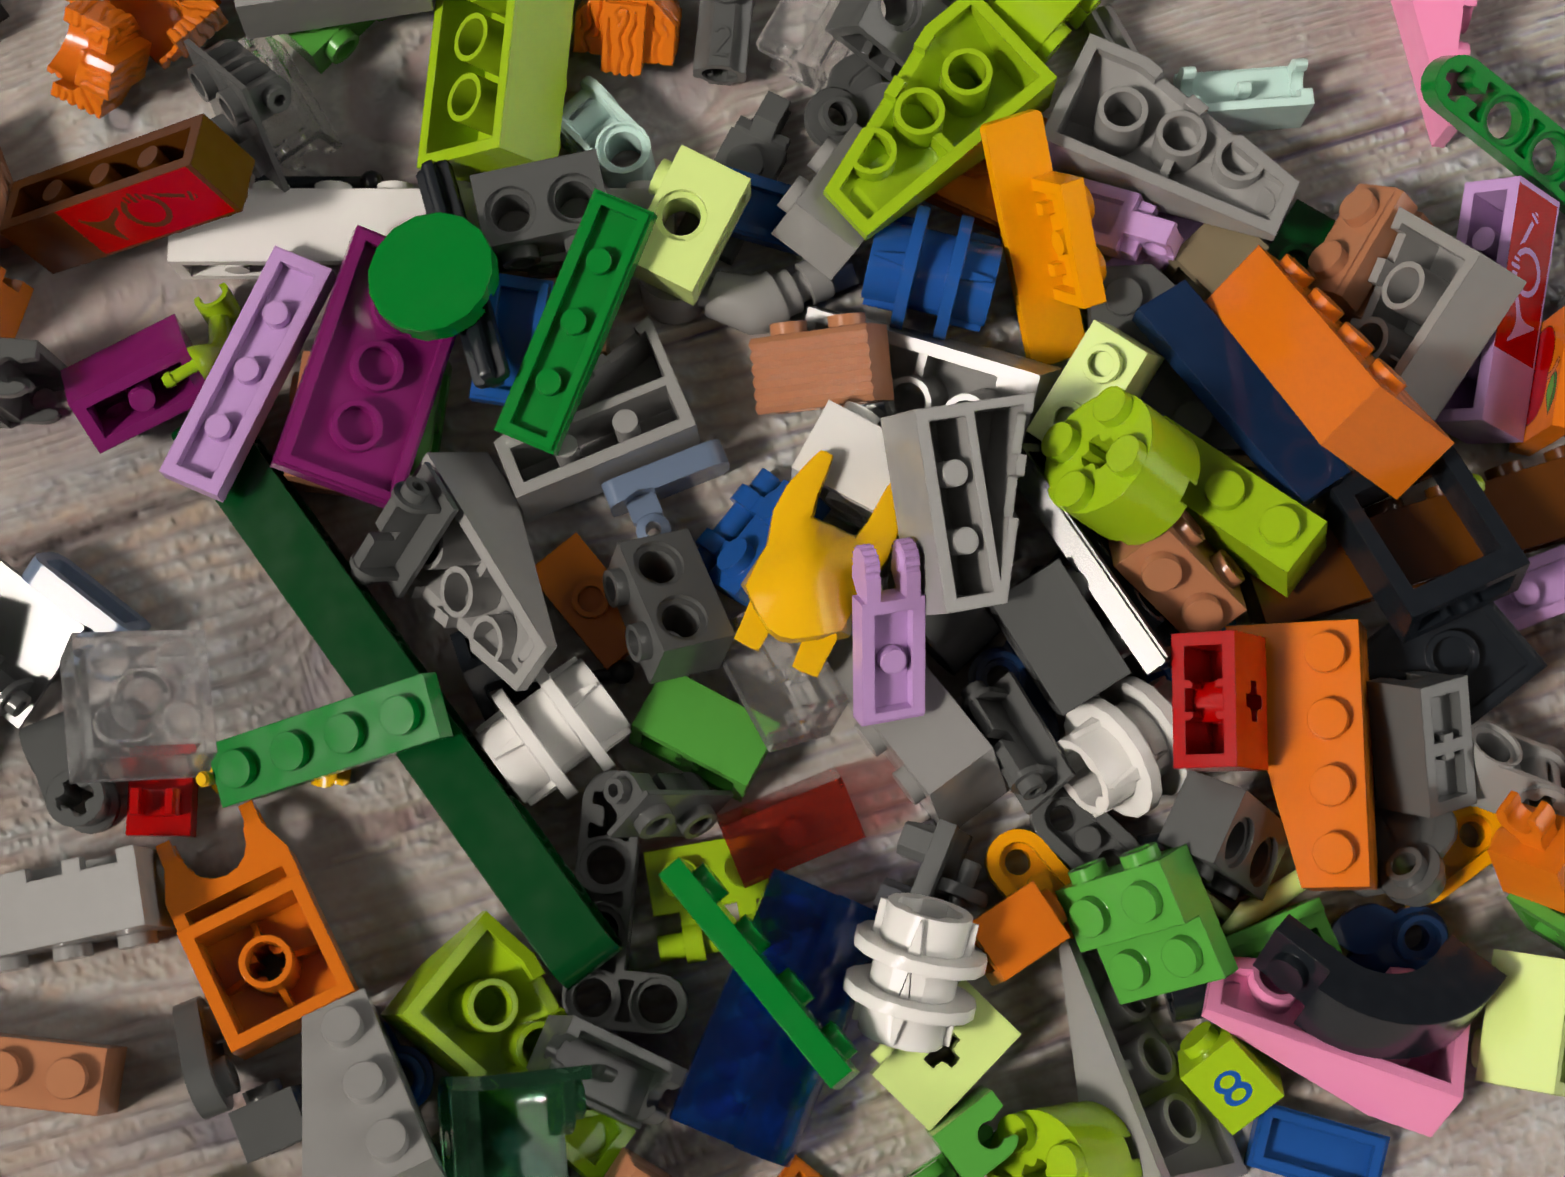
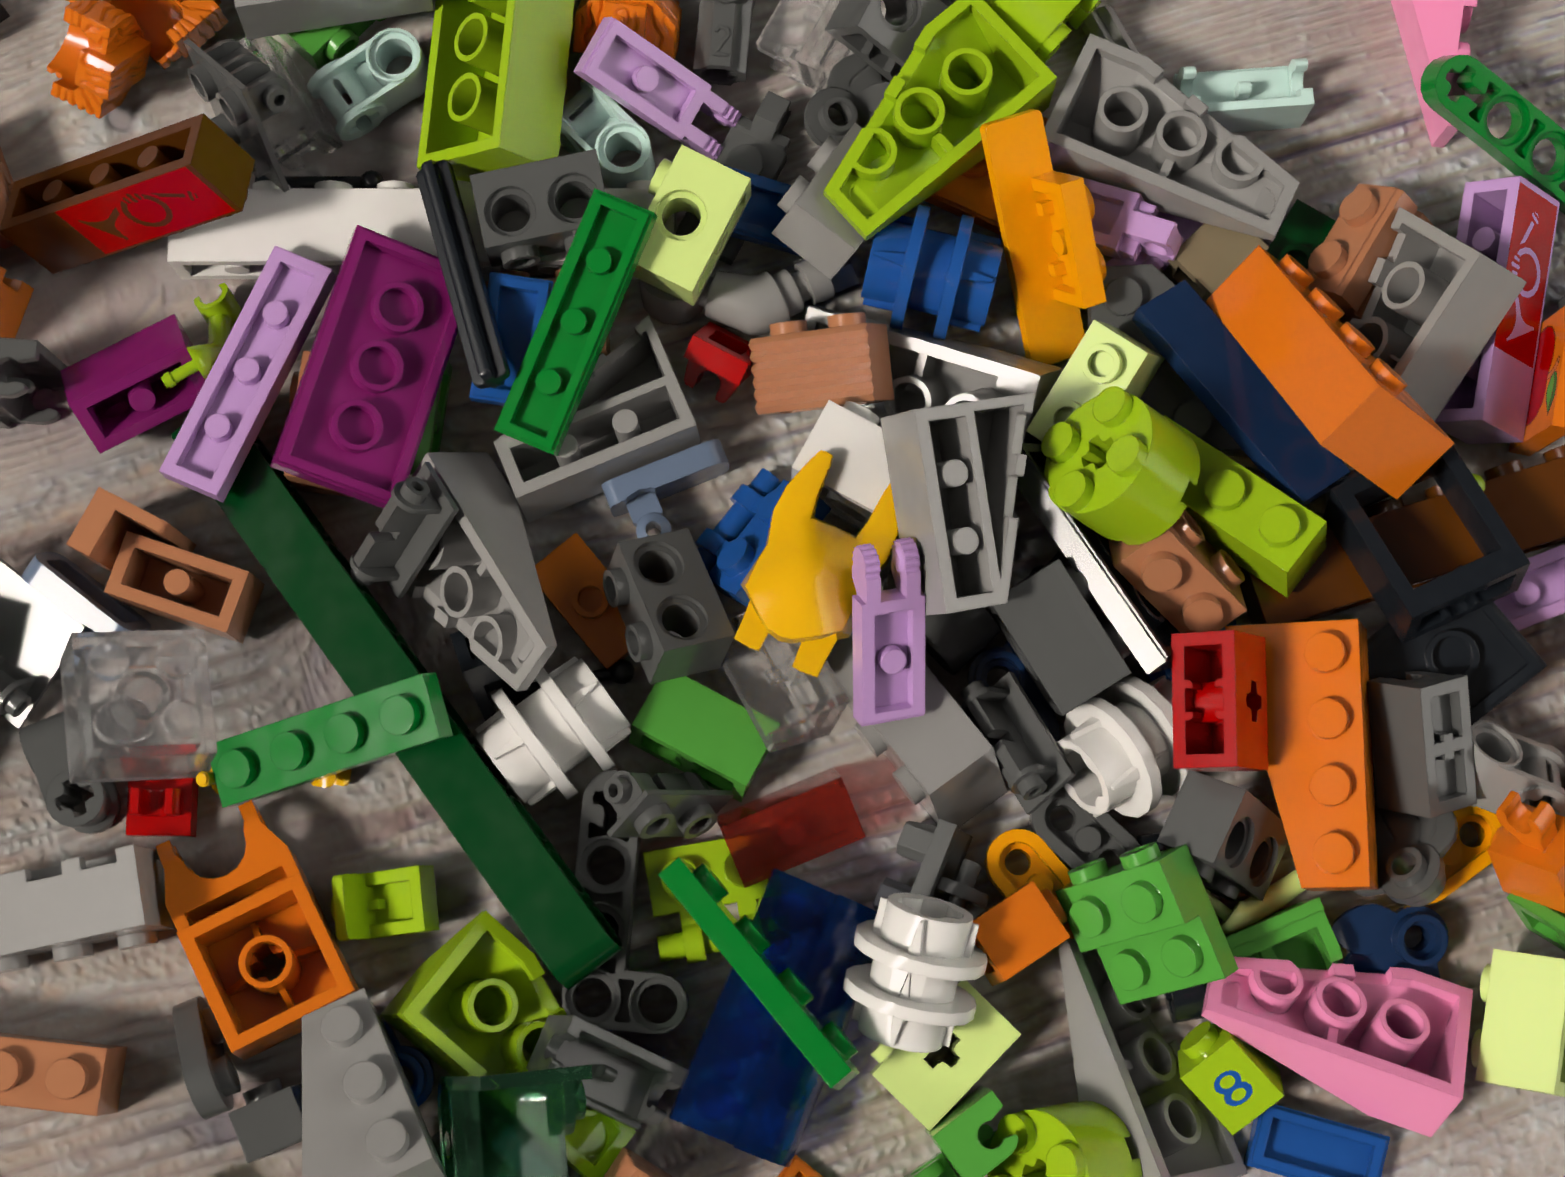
green tile [368,212,499,341] -> none
black arch [1253,914,1507,1059] -> none
none -> nougat panel [66,487,196,572]
none -> nougat brick [104,531,265,644]
none -> light aqua piece [307,28,429,141]
none -> lime bracket [331,865,440,941]
none -> lavender hinge [573,17,742,160]
none -> red tile [683,322,753,403]

